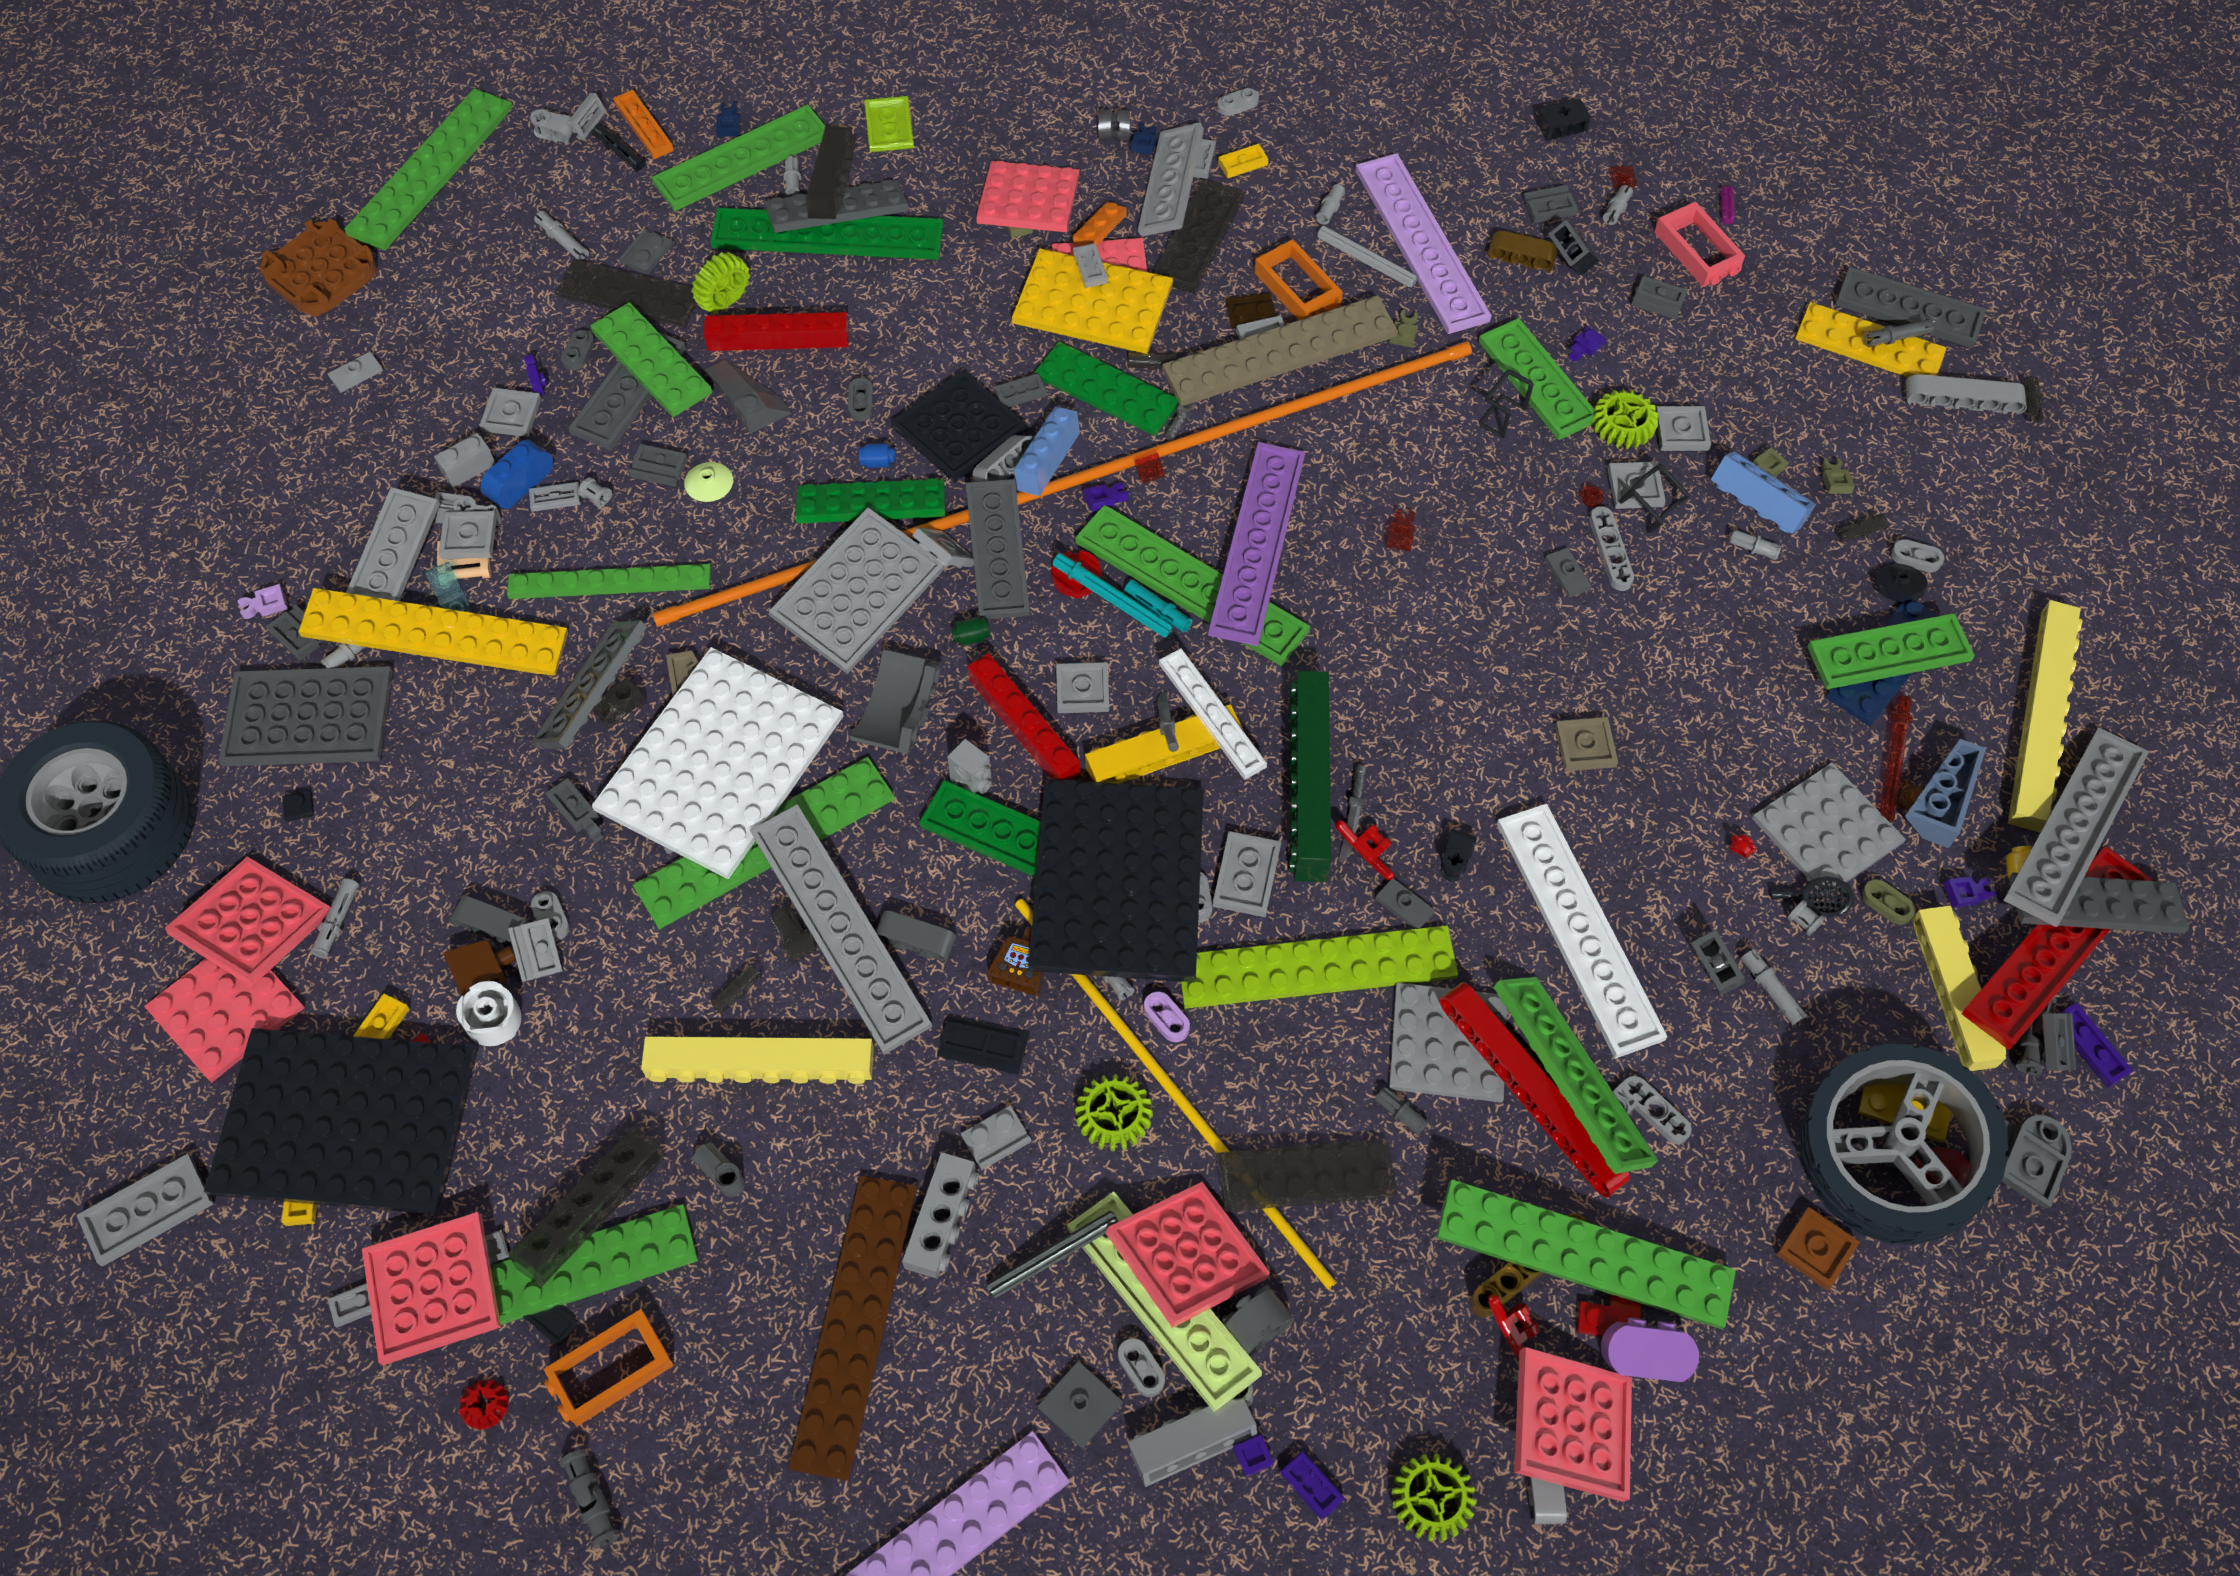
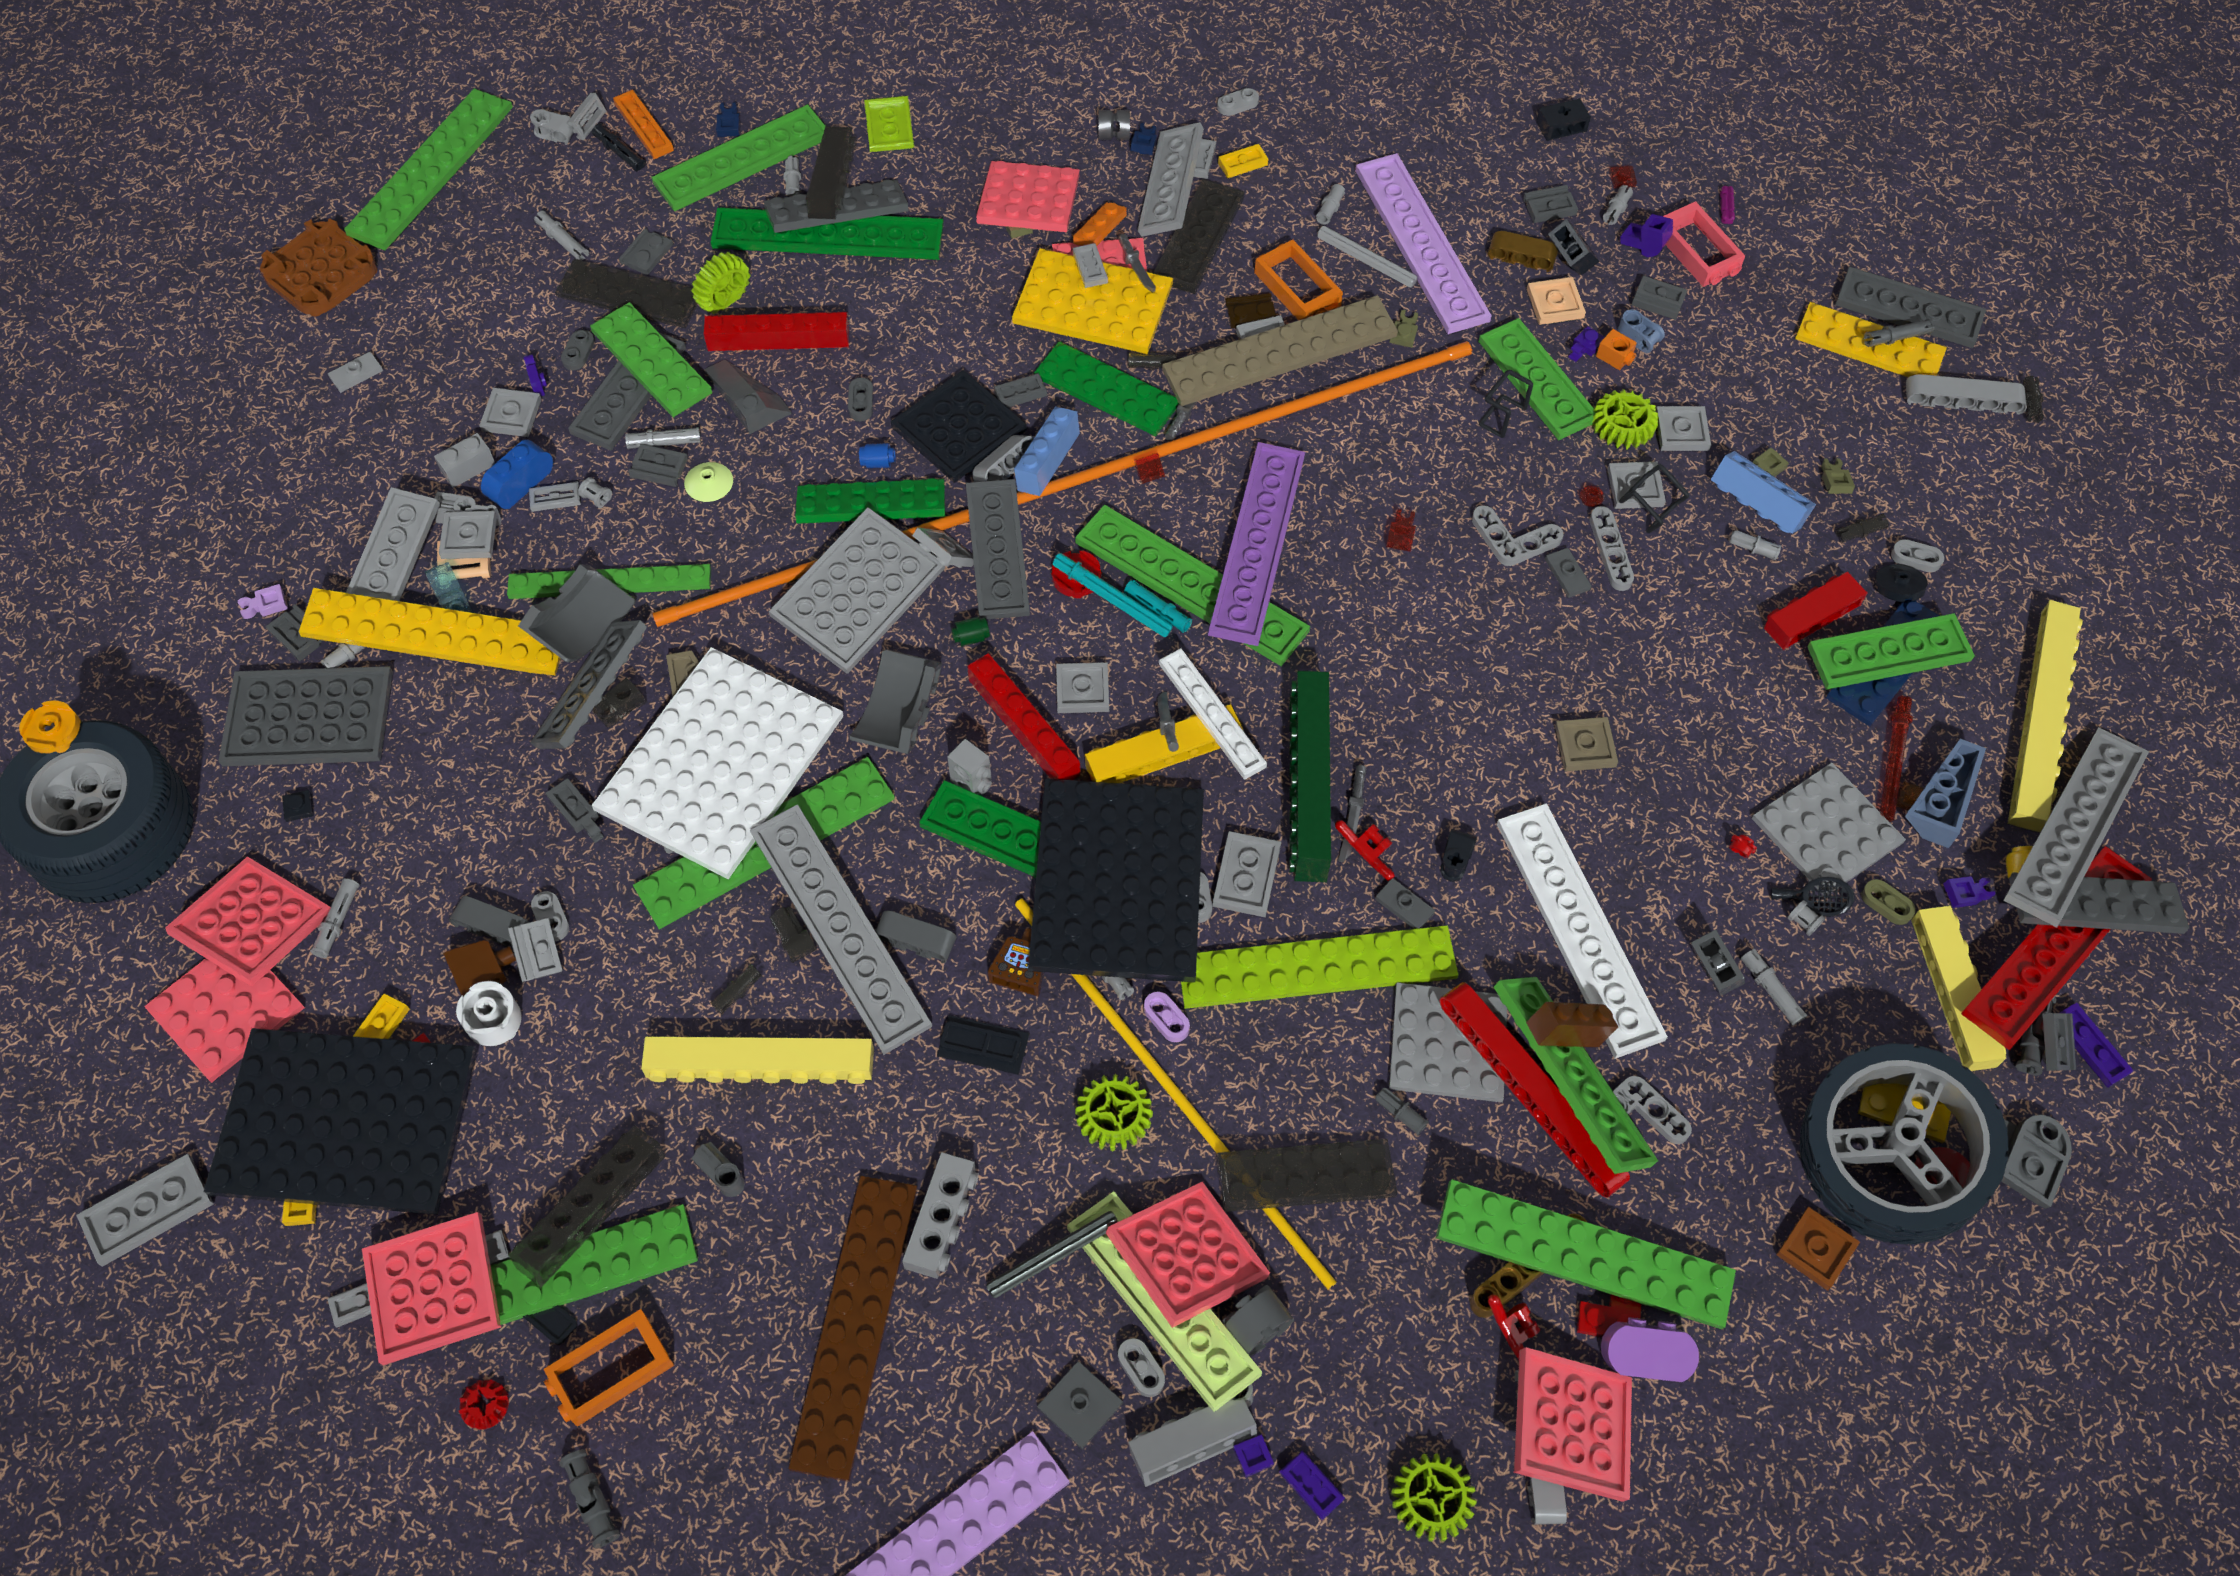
light grey plate [961,1106,1031,1170] -> none
dark purple plate [1082,483,1129,512] -> none
none -> light orange plate [19,700,81,753]
none -> dark grey panel [518,564,636,663]
none -> light grey pin [625,427,701,449]
none -> flat silver sword [1118,234,1156,292]
none -> light grey beam [1472,506,1563,566]
none -> reddish brown brick [1526,1002,1618,1047]
none -> light nougat plate [1527,277,1586,325]
none -> orange brick [1596,329,1637,370]
none -> sand blue piece [1618,309,1665,354]
none -> dark purple brick [1620,214,1673,257]
none -> red brick [1764,572,1867,650]

